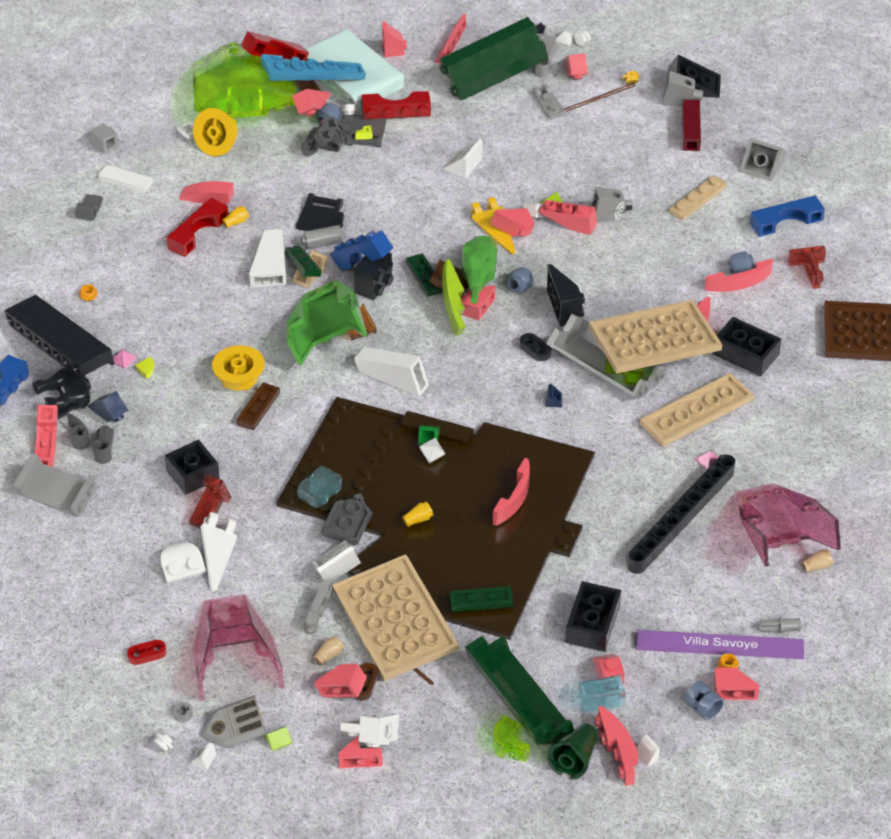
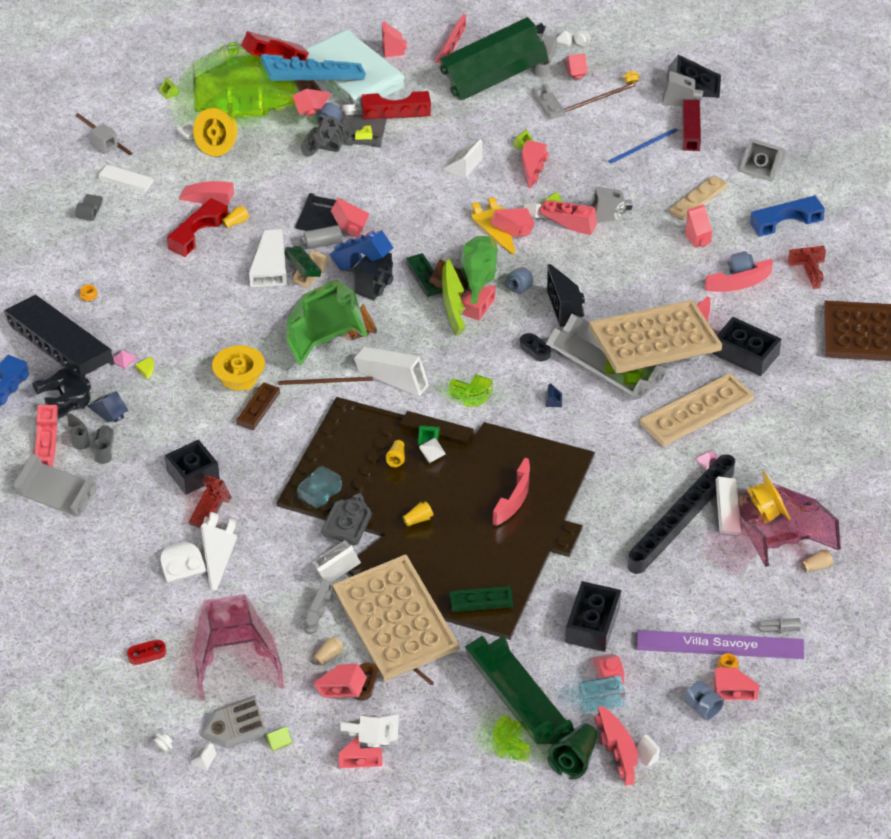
light grey bush [173,702,193,723] -> none
none -> reddish brown axle [76,113,133,156]
none -> lime slope [158,77,179,99]
none -> reddish brown axle [279,376,373,385]
none -> coral slope [331,198,370,237]
none -> yellow cone [386,440,405,467]
none -> clear neon green brick [449,374,493,407]
none -> lime slope [513,129,534,150]
none -> coral slope [522,140,549,188]
none -> blue axle [608,128,677,164]
none -> coral slope [685,205,712,248]
none -> white tile [715,477,741,535]
none -> yellow piece [747,471,791,524]

